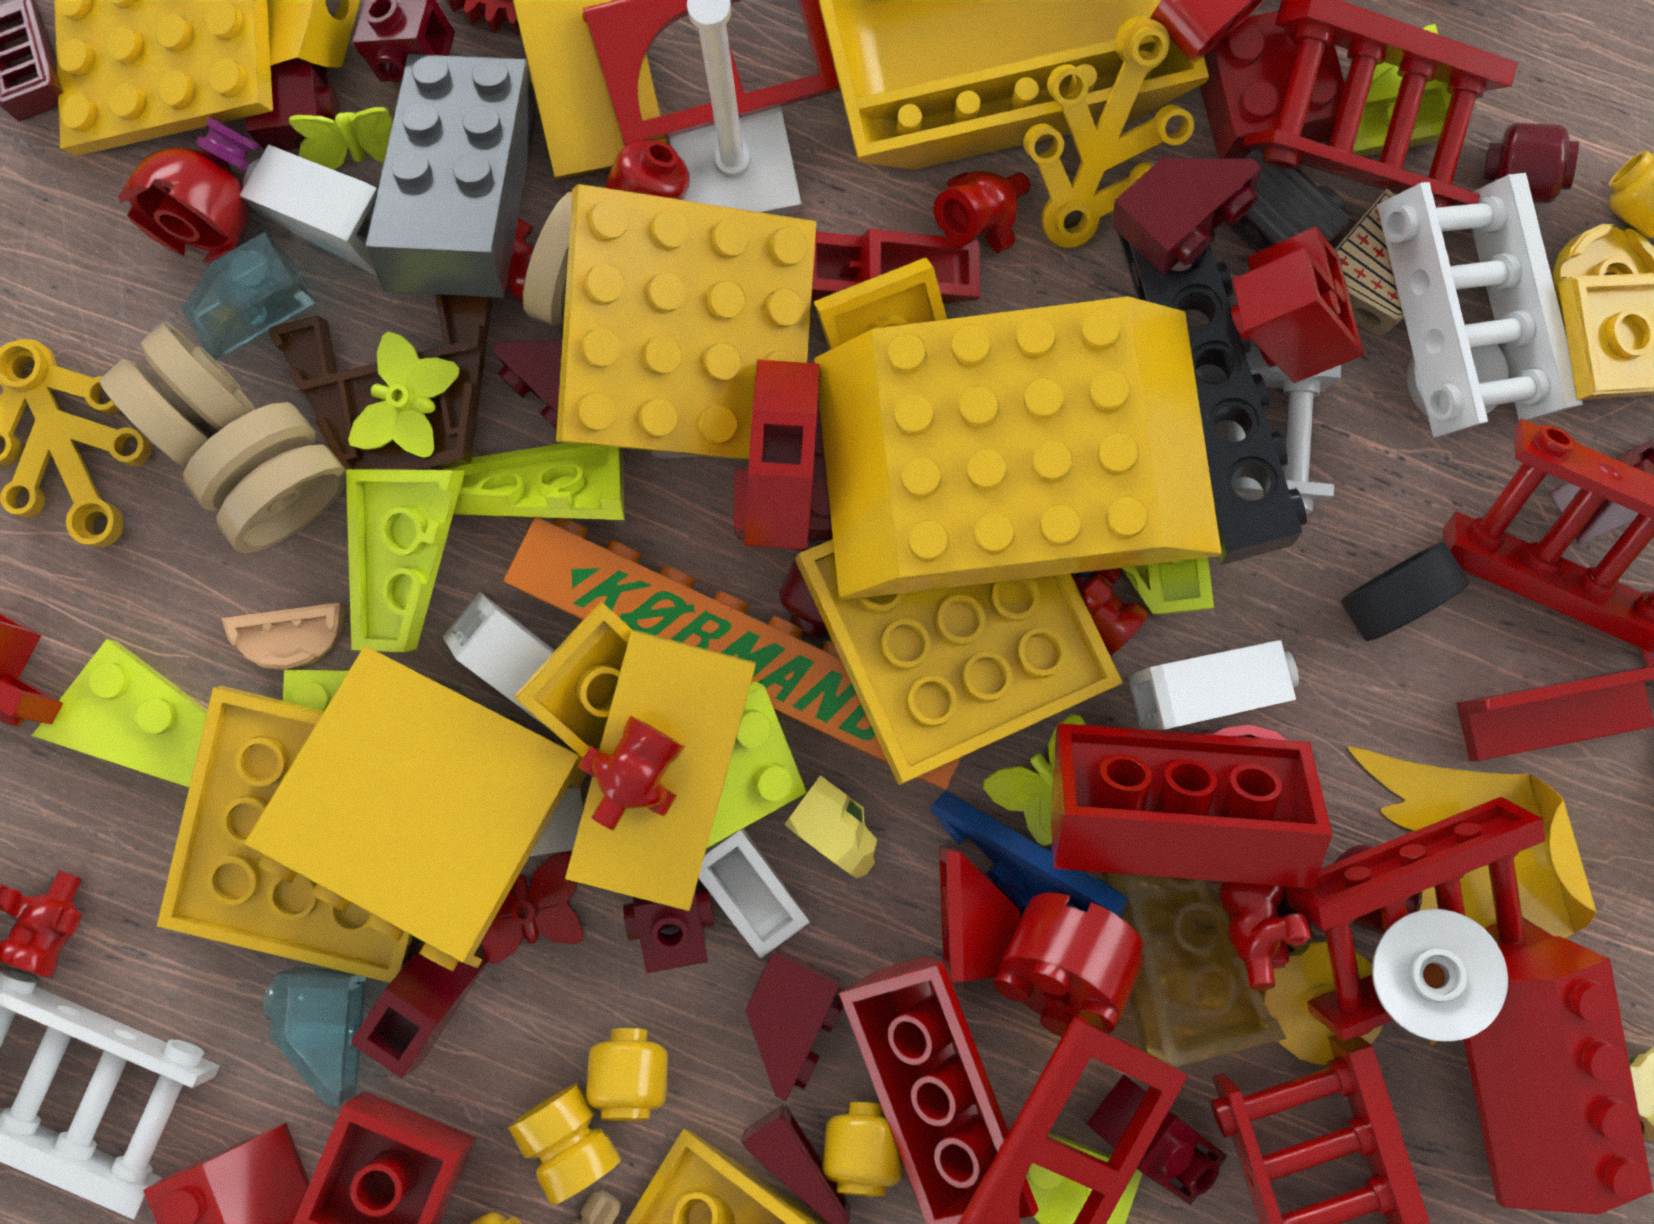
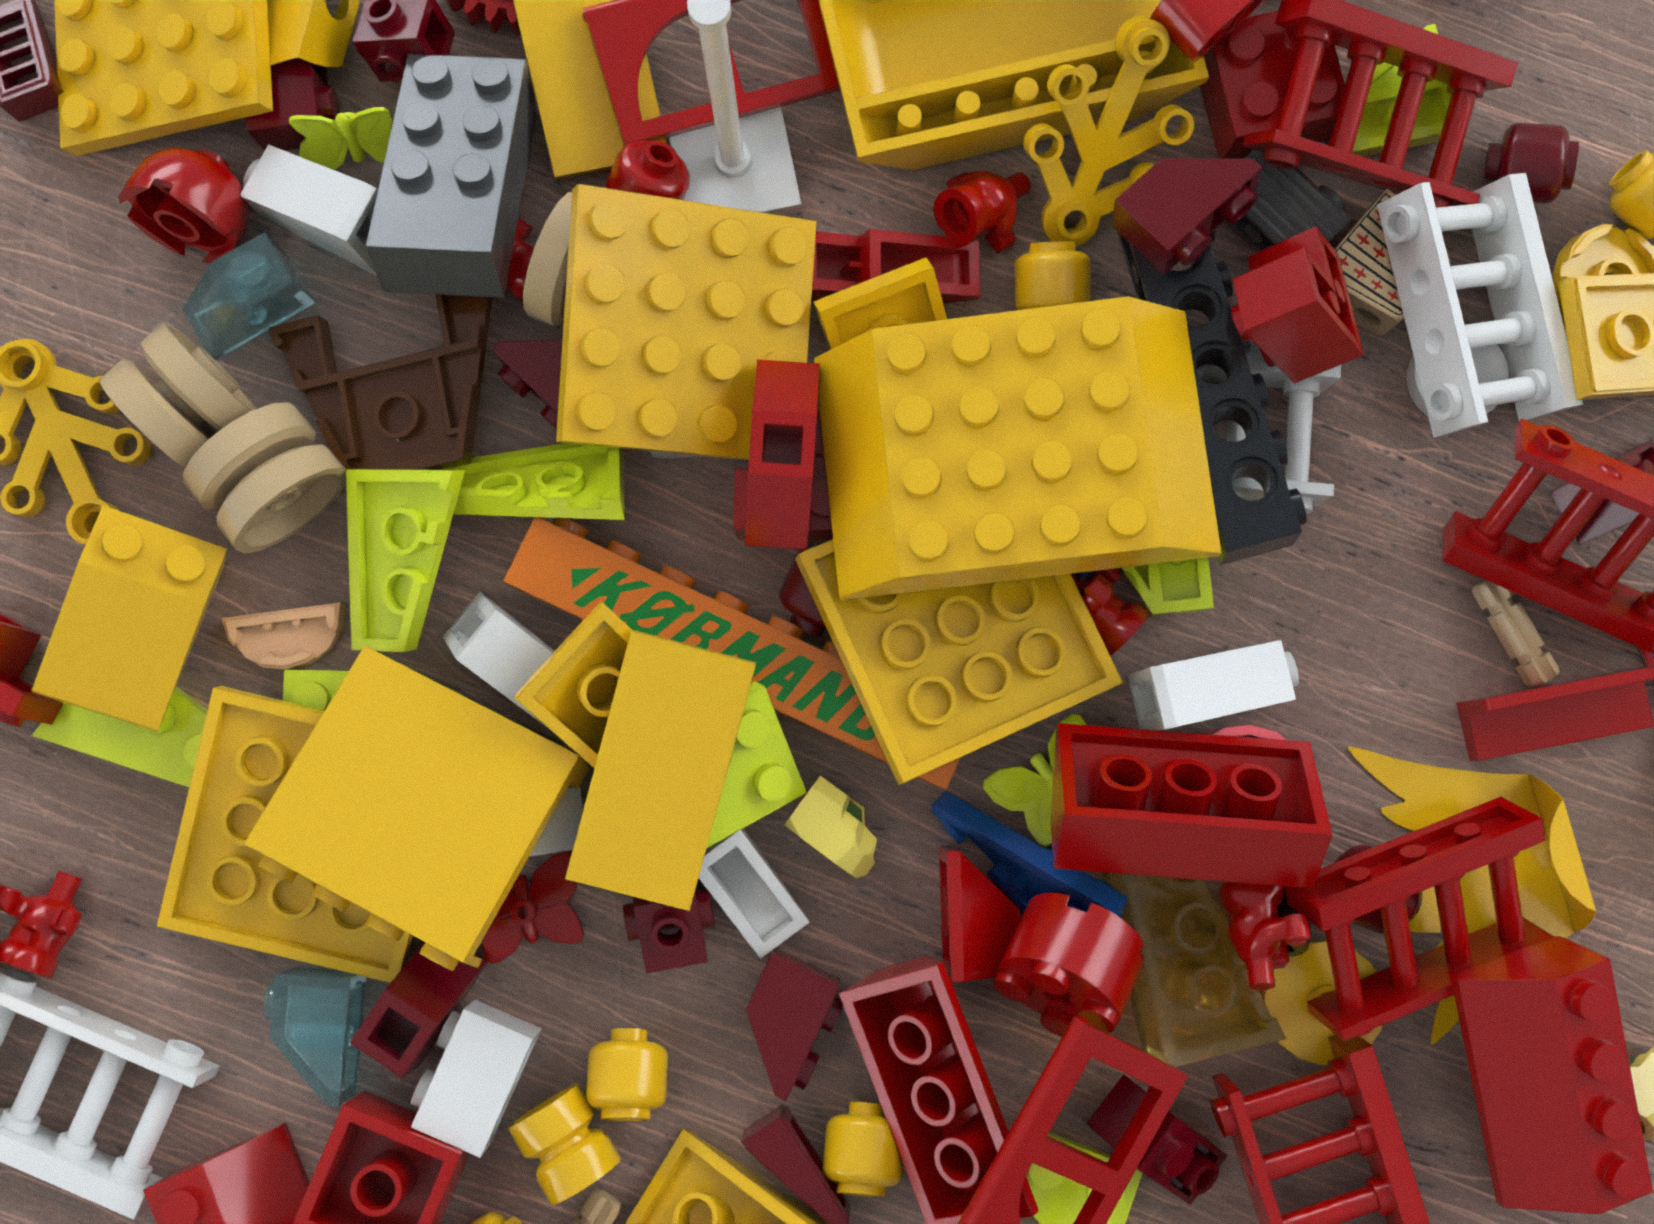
magenta bush [195,116,260,171] -> none
neon yellow piece [348,331,460,458] -> none
red piece [579,715,685,831] -> none
black tyre [1341,542,1469,641] -> none
white dish [1372,909,1508,1042] -> none
none -> yellow slope [32,505,227,732]
none -> white brick [410,1000,542,1158]
none -> yellow head [1014,241,1091,310]
none -> tan axle [1472,579,1559,687]

